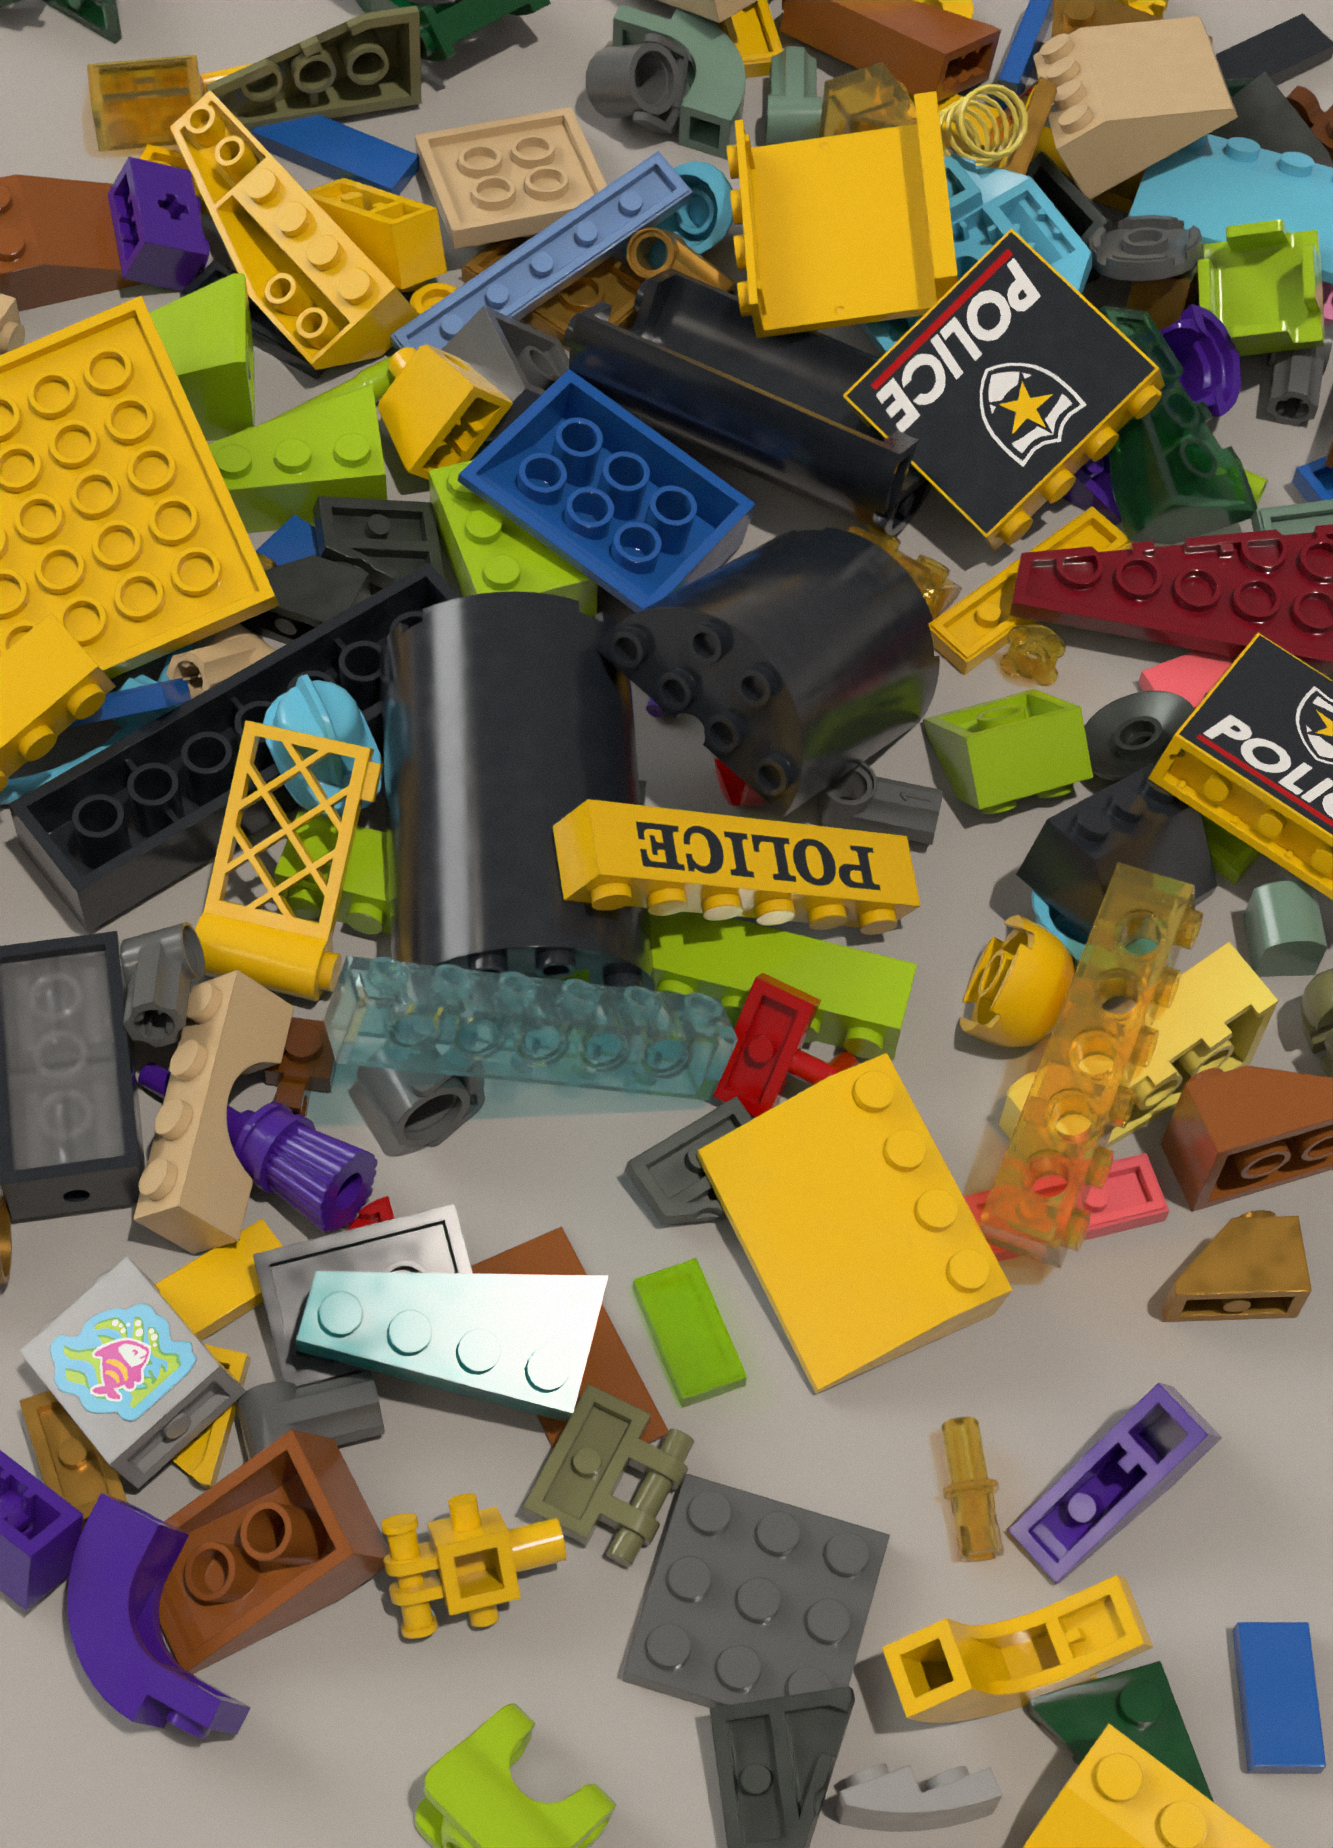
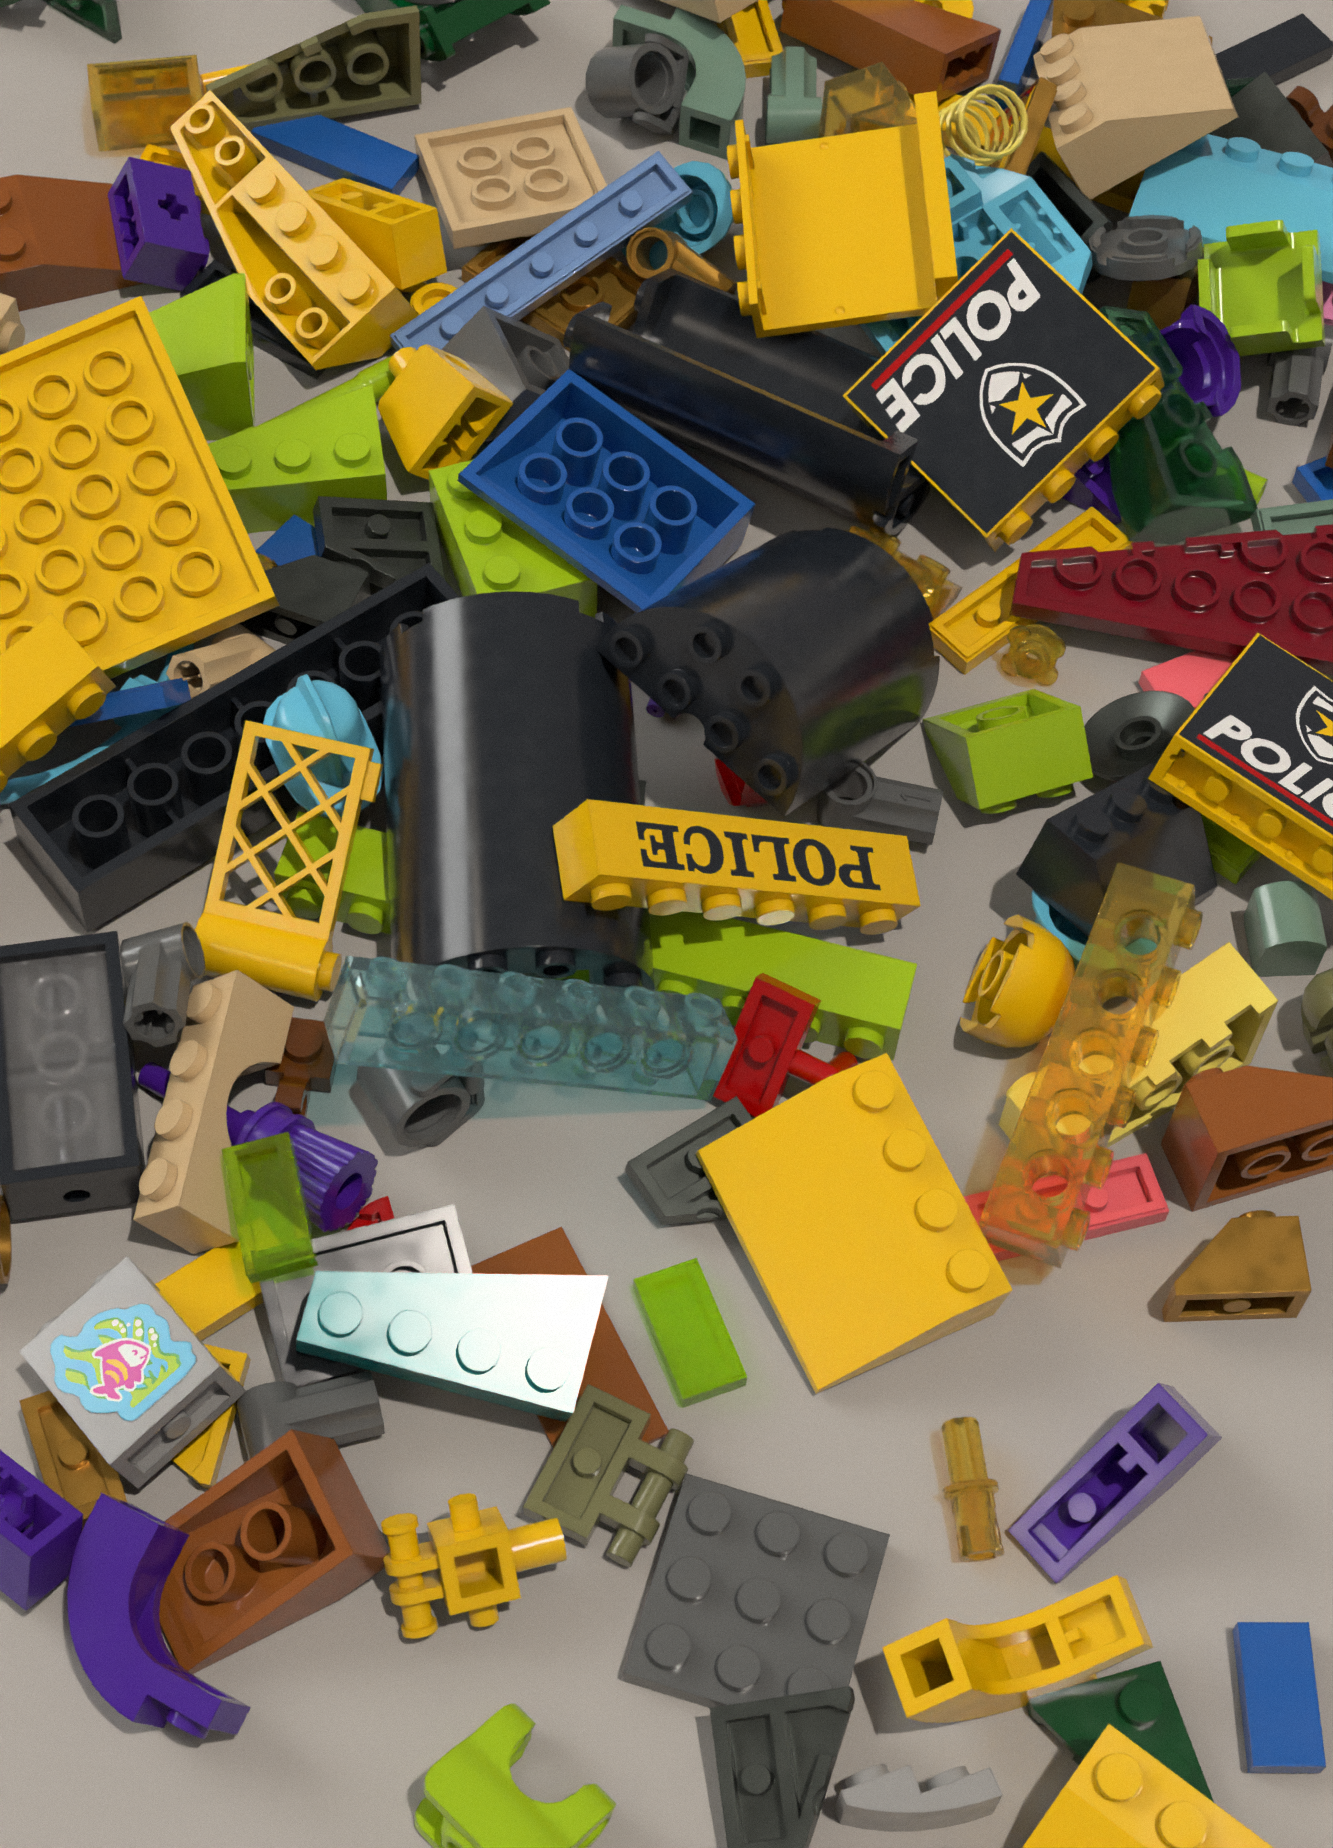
none -> clear neon green tile [222,1132,319,1283]

